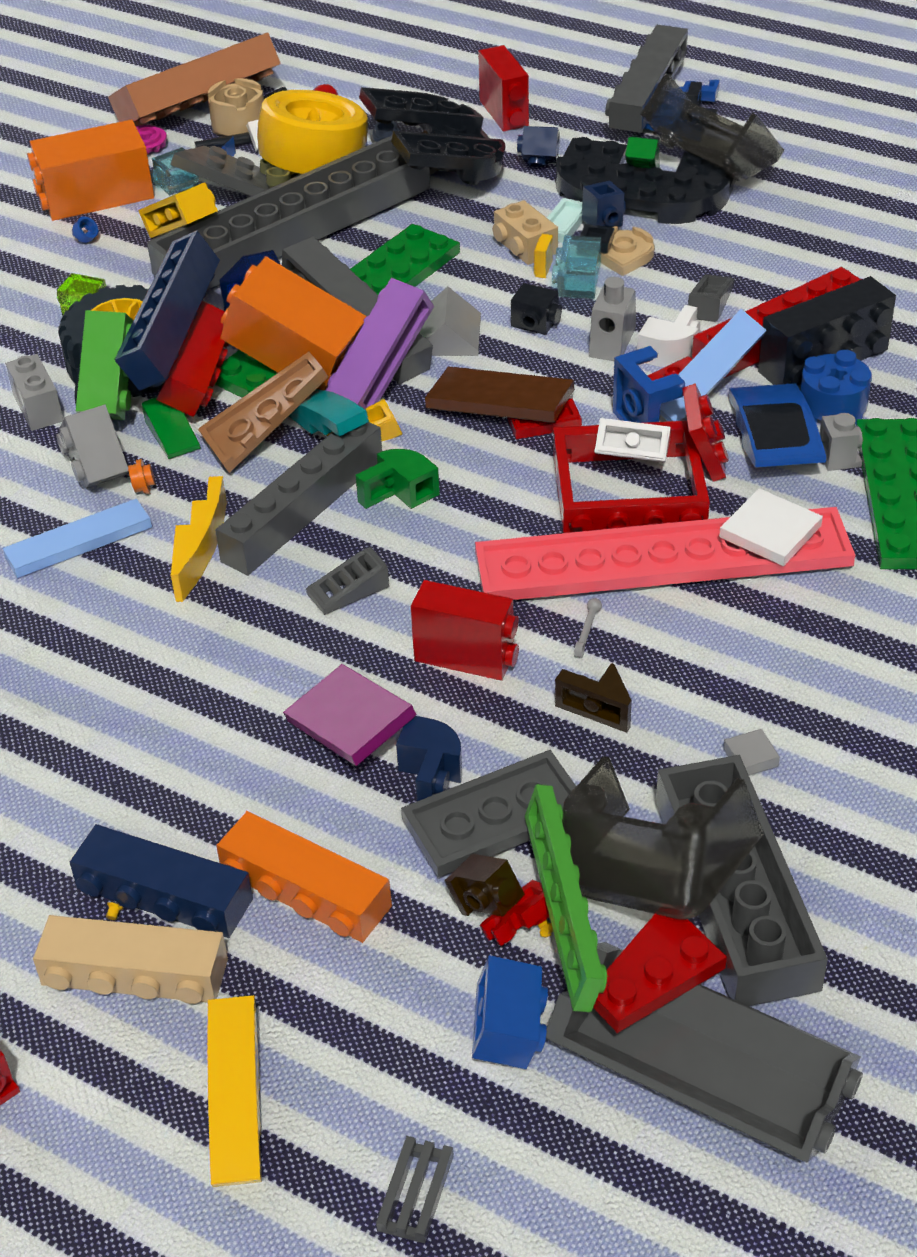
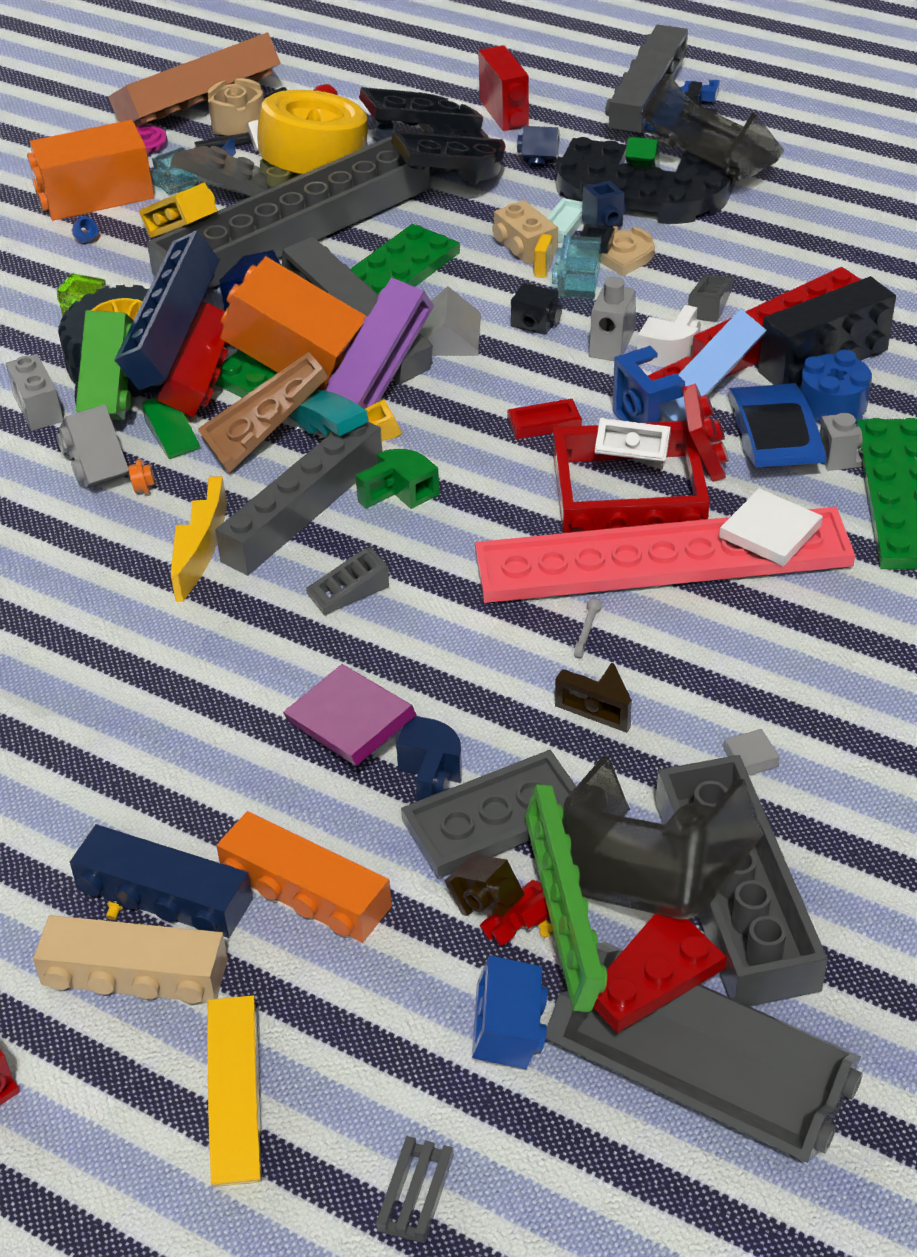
light blue tile [2,498,152,578] -> none
red brick [411,580,519,681] -> none
reddish brown tile [425,366,575,423] -> none

